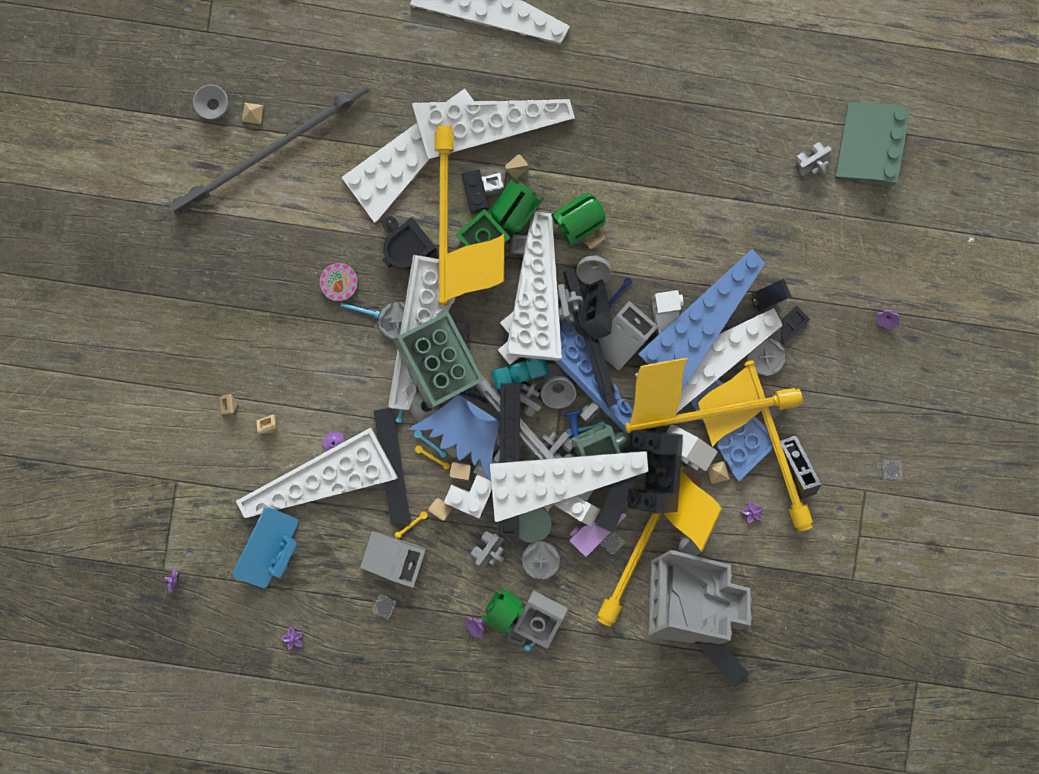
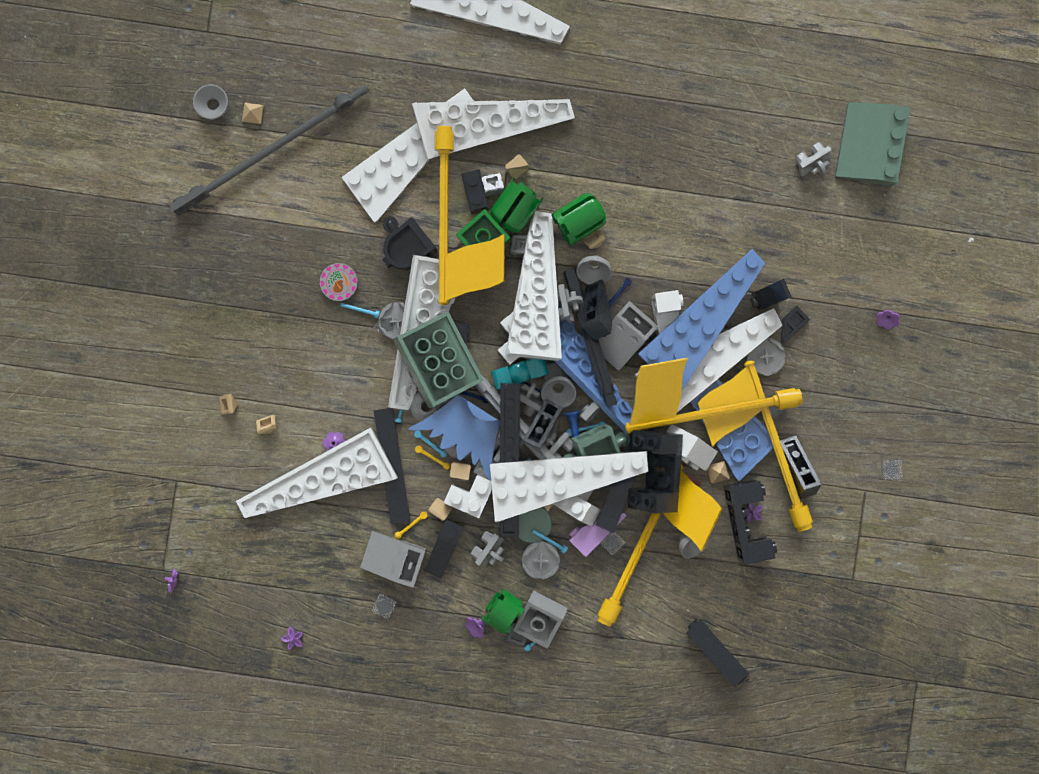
dark azure bracket [232,507,299,588] -> none
light grey panel [648,550,752,645] -> none
none -> black slope [424,518,464,578]
none -> black slope [522,399,563,451]
none -> medium azure piece [532,529,568,554]
none -> black plate [723,480,777,564]

